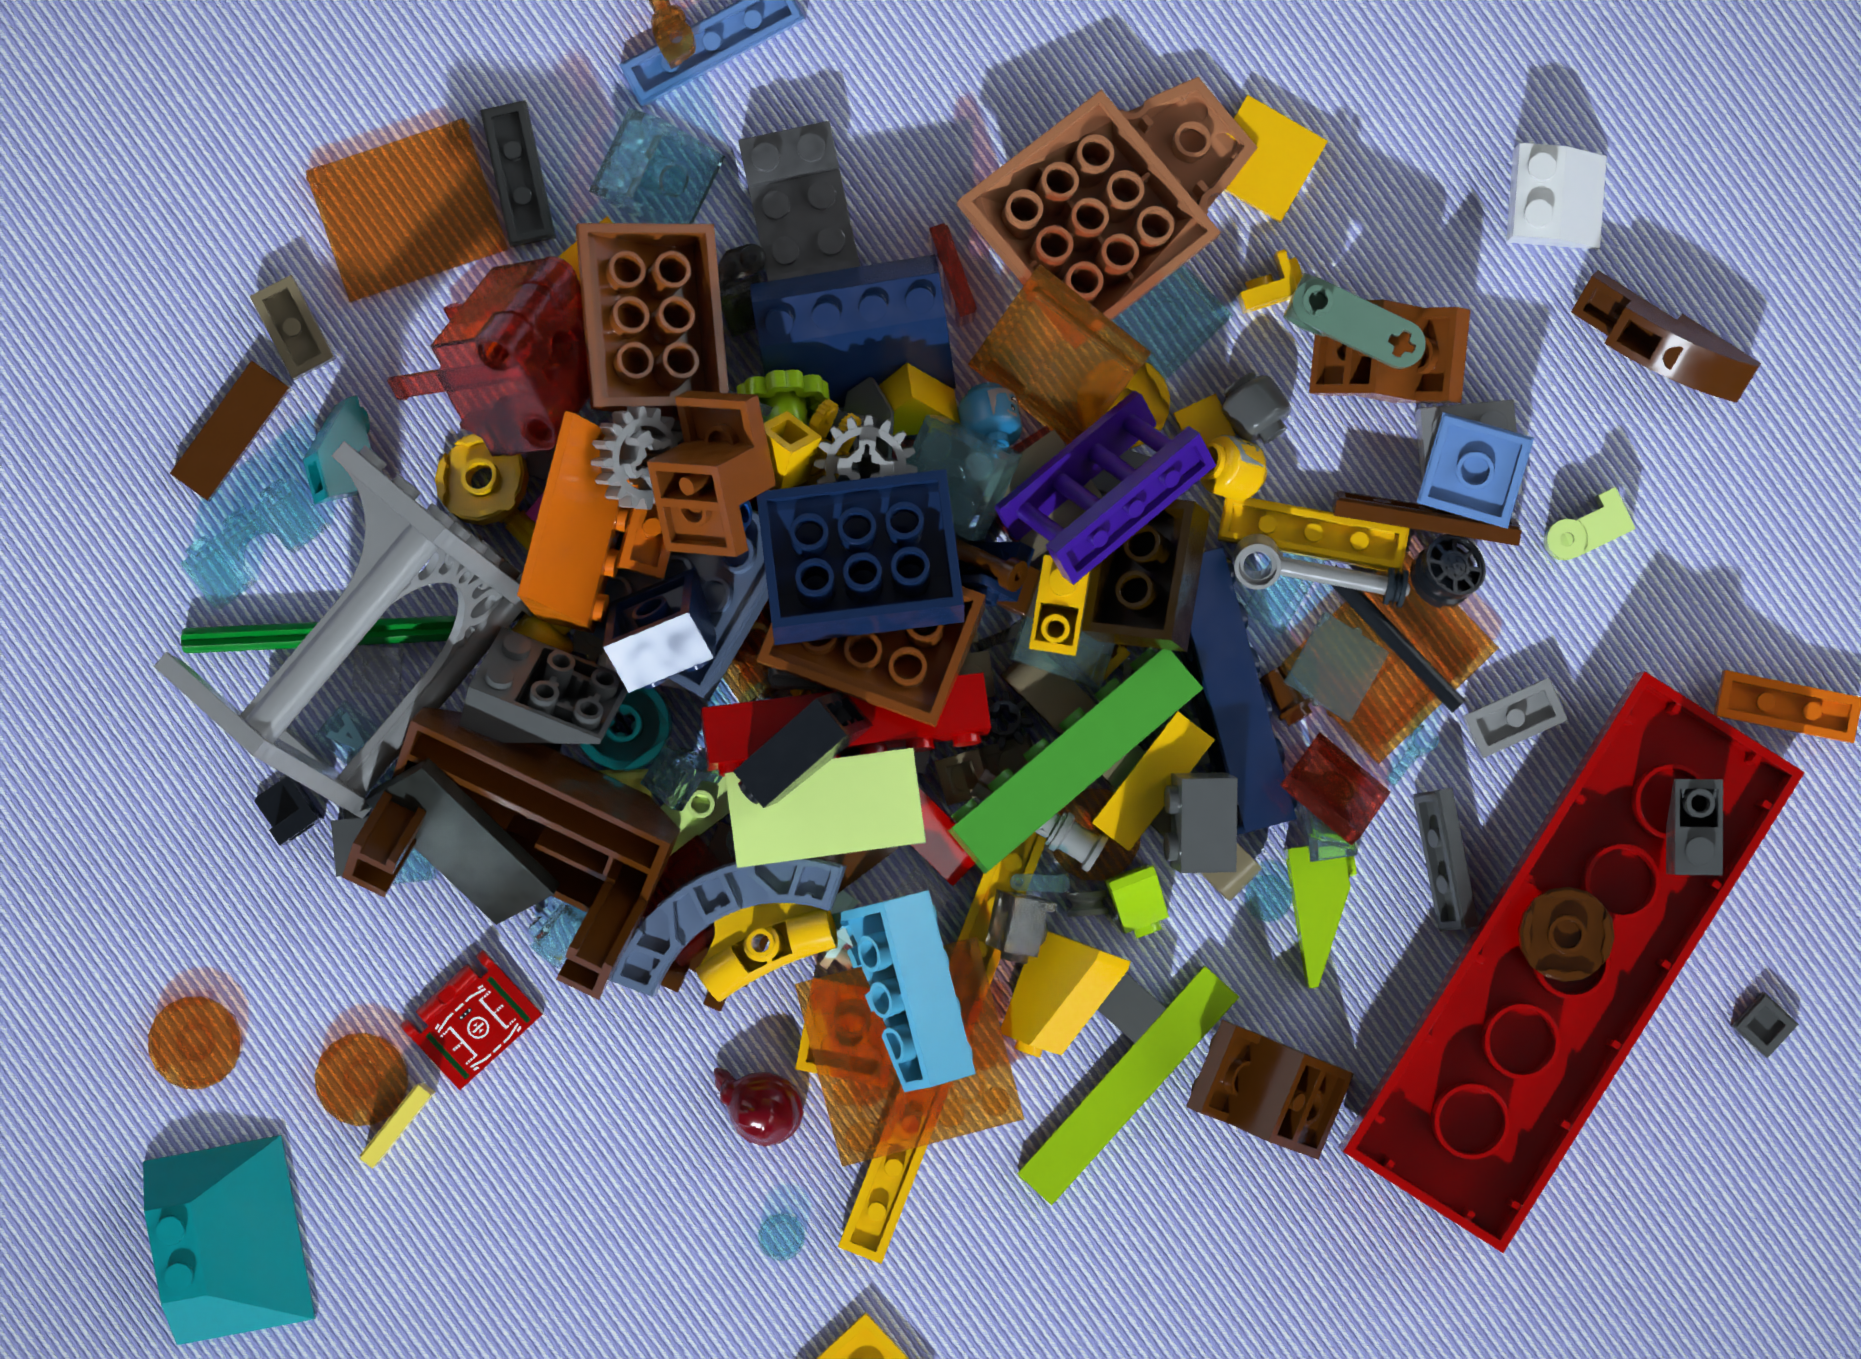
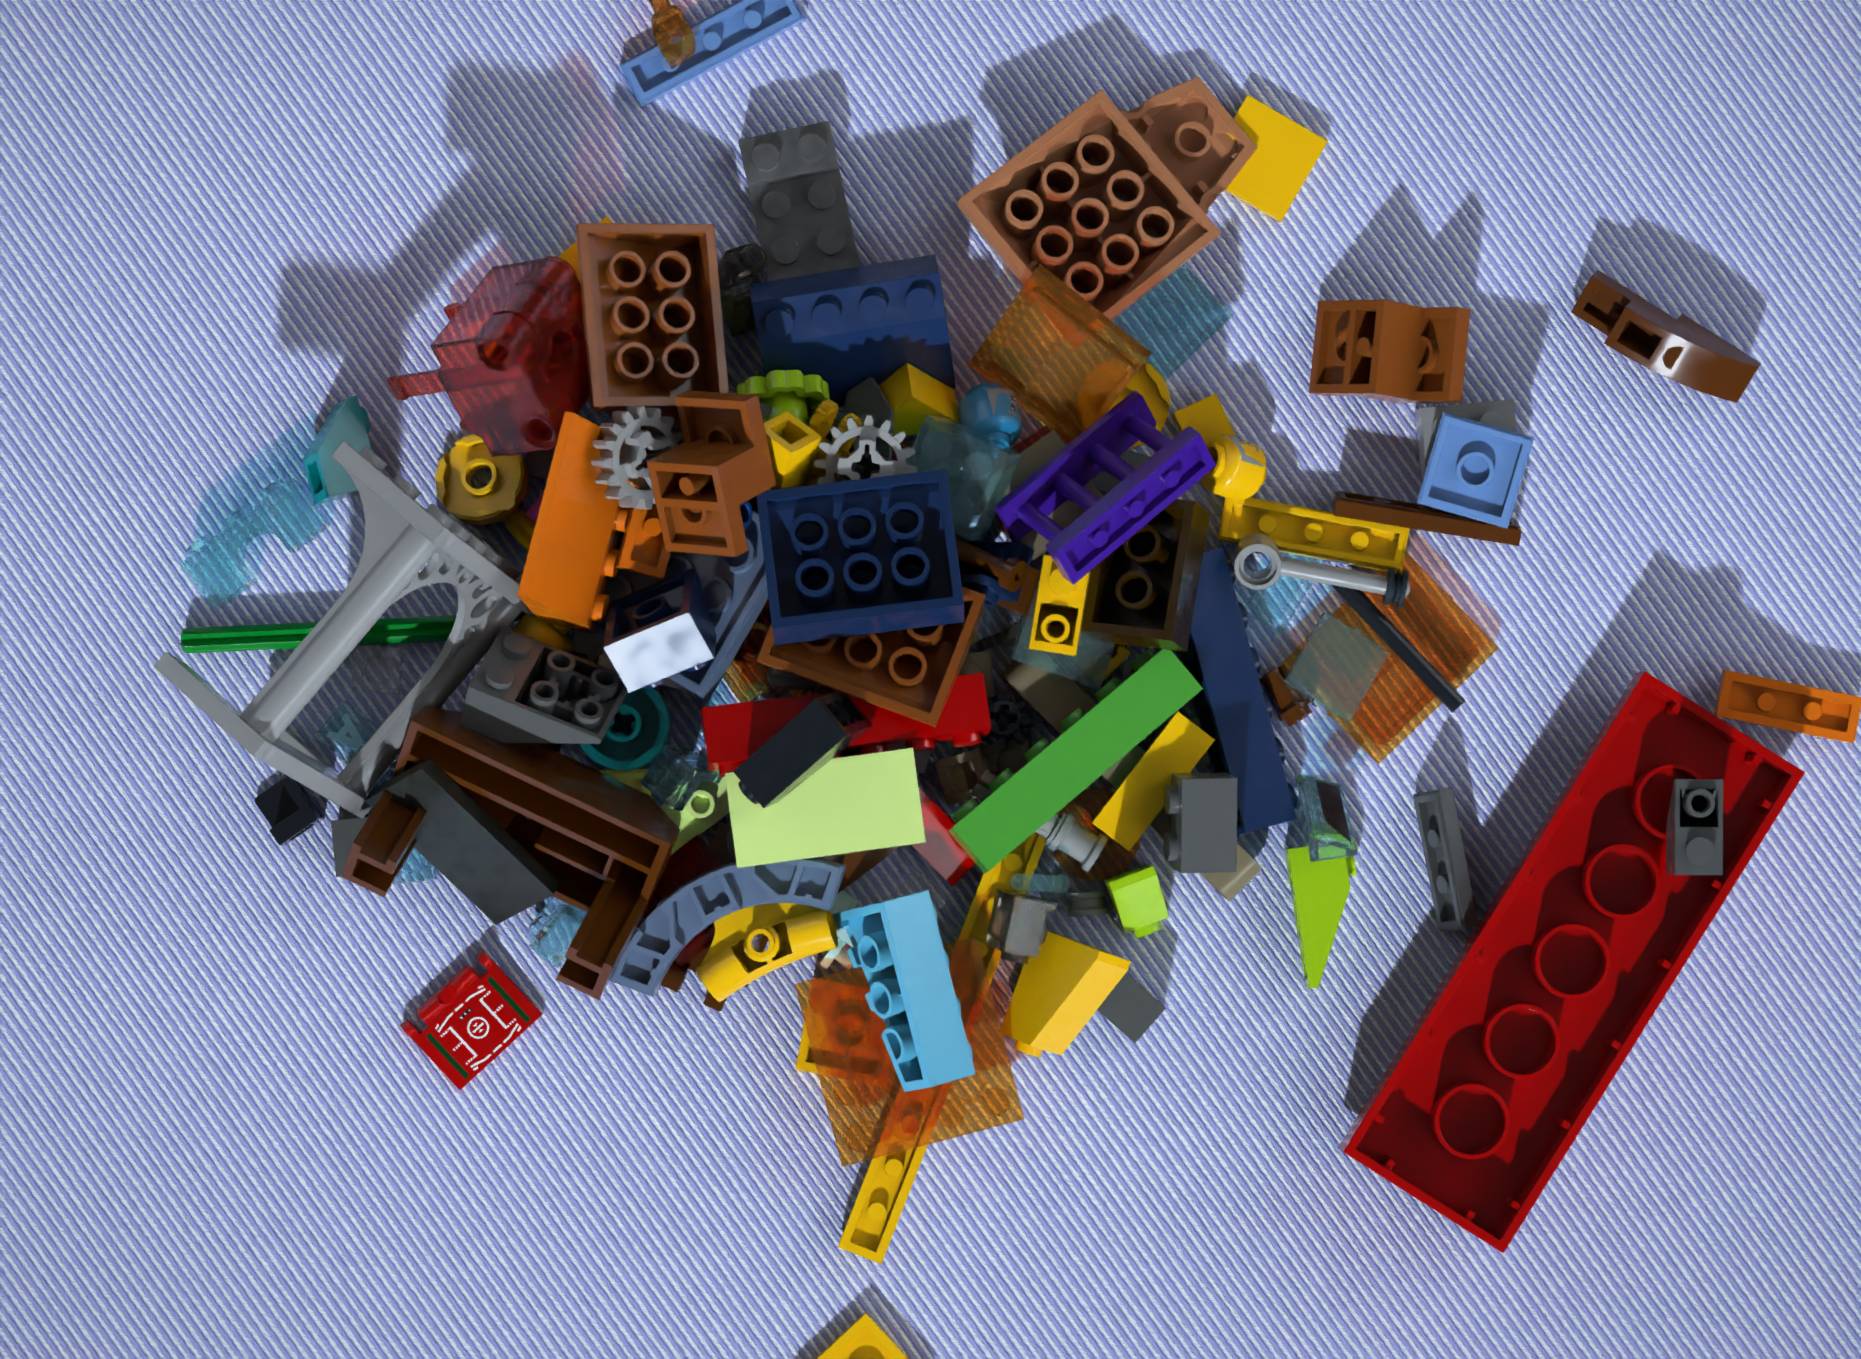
teal slope [143,1135,316,1345] -> none
clear orange tile [148,996,243,1089] -> none
reddish brown tile [170,360,291,502] -> none
dark tan plate [250,275,336,380] -> none
clear orange piece [305,118,509,303] -> none
clear orange tile [315,1033,409,1126] -> none
light yellow tile [360,1082,436,1169] -> none
dark grey tile [480,100,556,248] -> none
clear light blue slope [589,108,725,224] -> none
dark red hat [714,1068,804,1146] -> none
clear light blue tile [758,1212,805,1261] -> none
clear red tile [927,223,977,327] -> none
lime tile [1017,965,1239,1205] -> none
reddish brown bracket [1186,1020,1354,1160] -> none
dark grey head [1222,372,1291,444] -> none
yellow bracket [1237,249,1303,314] -> none
clear light blue piece [1245,875,1292,922] -> none
clear red tile [1280,732,1391,845] -> none
sand green piece [1283,273,1426,369] -> none
clear light blue hand [1386,725,1439,786] -> none
black wheel [1410,534,1486,608] -> none
light grey plate [1462,678,1568,758] -> none
white slope [1506,142,1607,249] -> none
reddish brown tile [1518,887,1615,982] -> none
yellowish green leg [1543,487,1636,561] -> none
dark grey tile [1731,992,1799,1058] -> none

